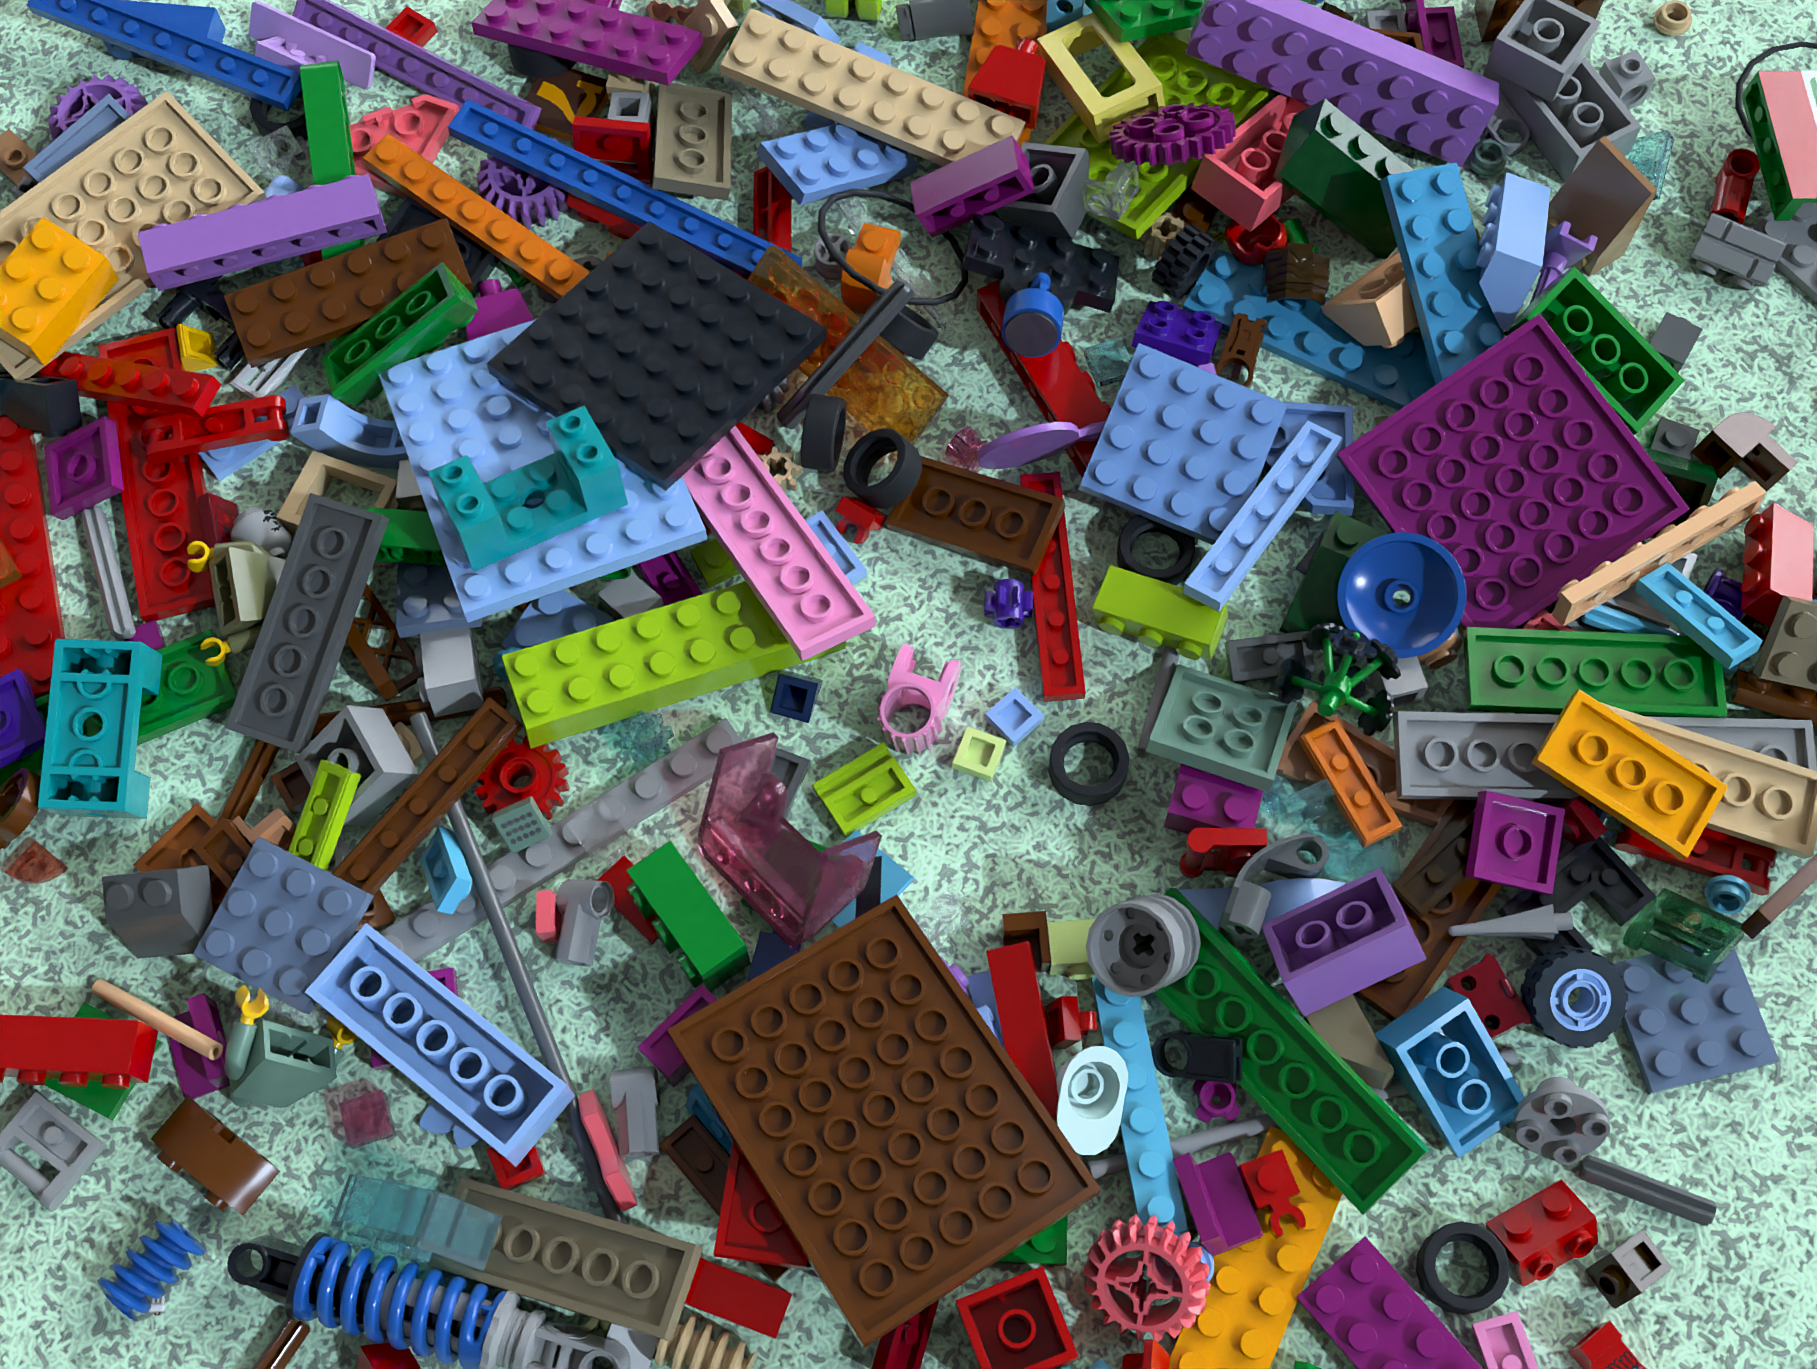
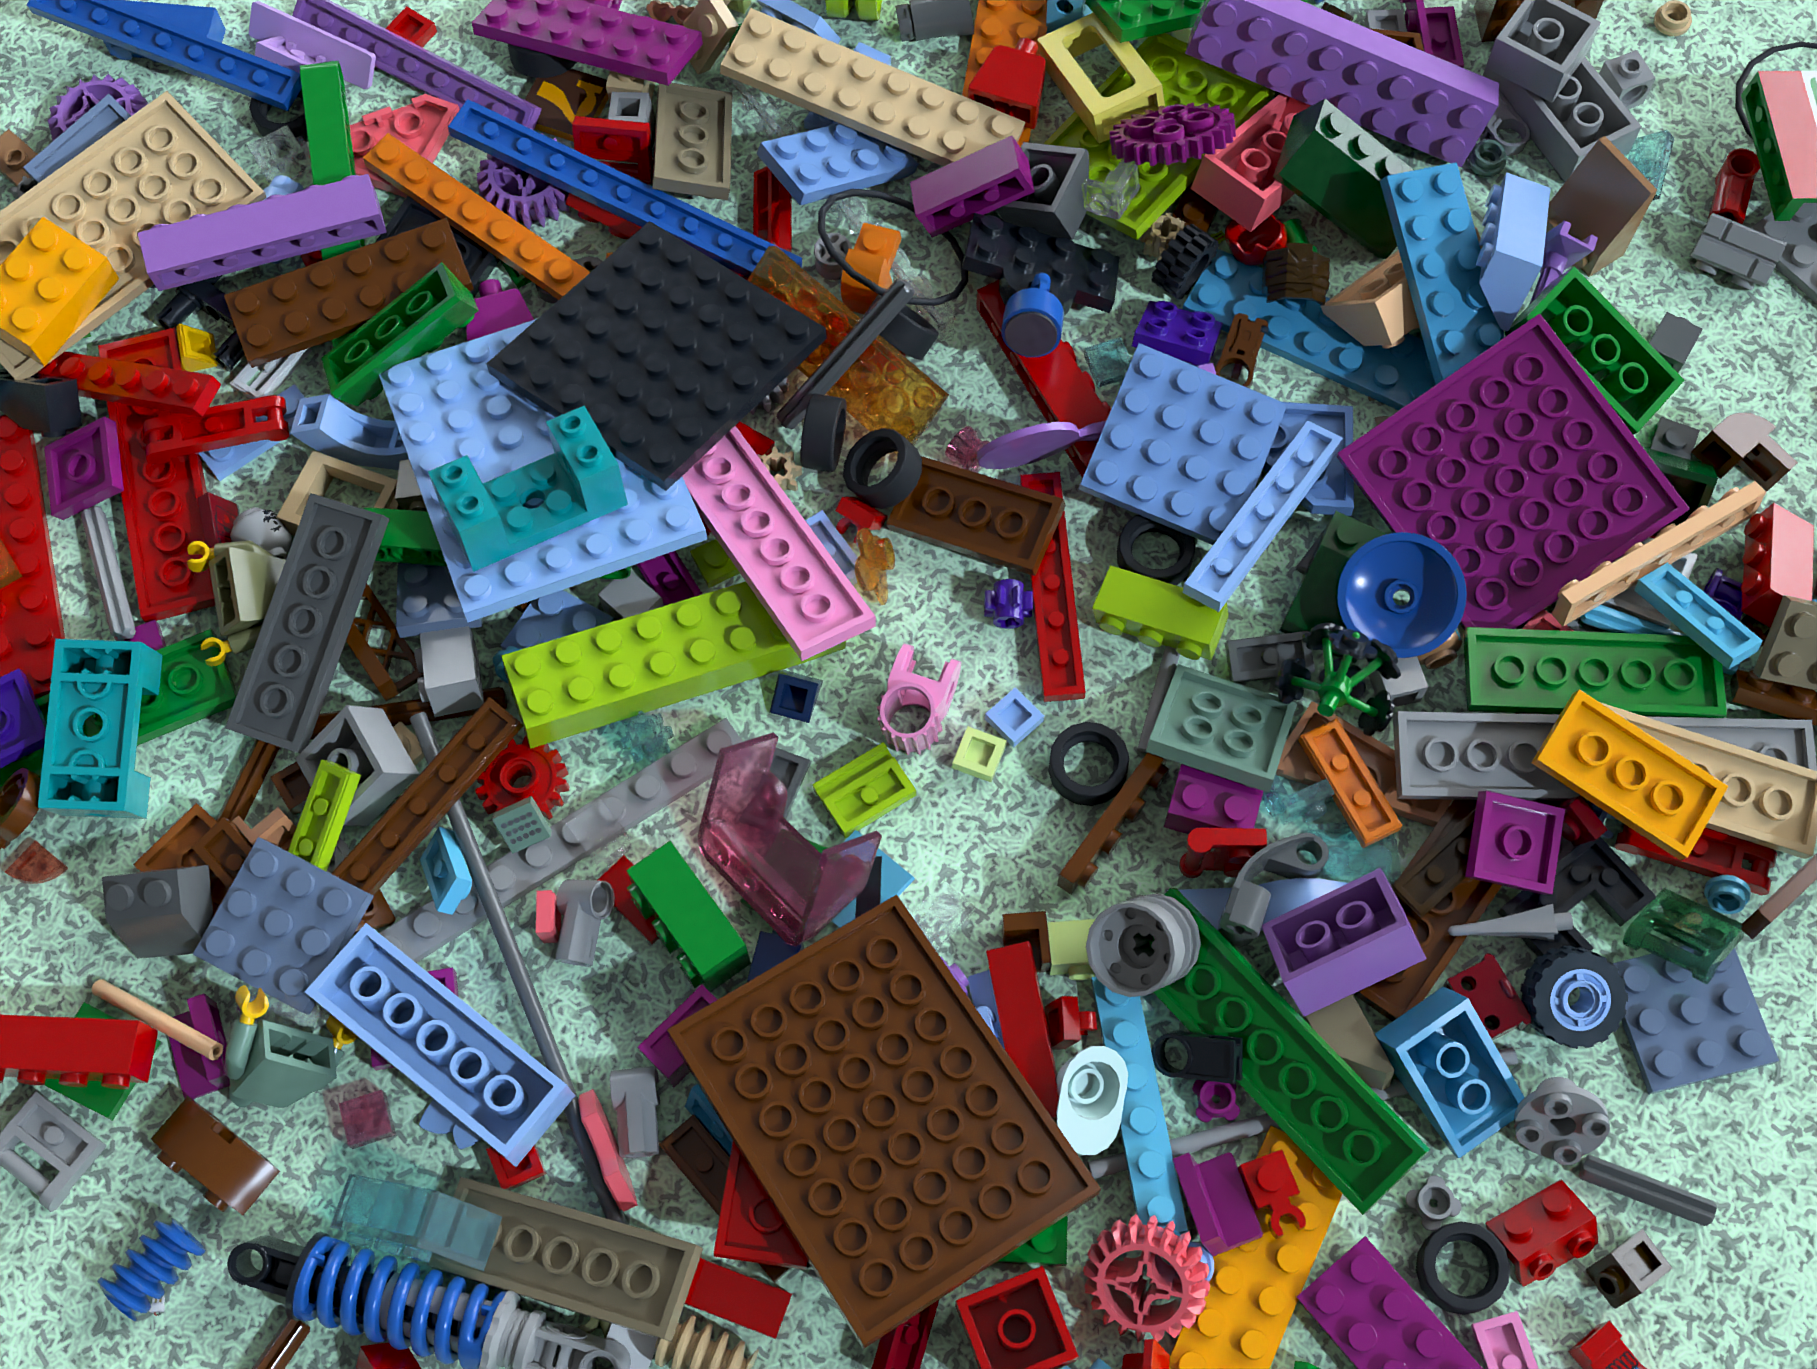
none -> clear orange plate [854,528,895,605]
none -> reddish brown plate [1057,753,1170,895]
none -> light grey plate [1406,1176,1461,1231]

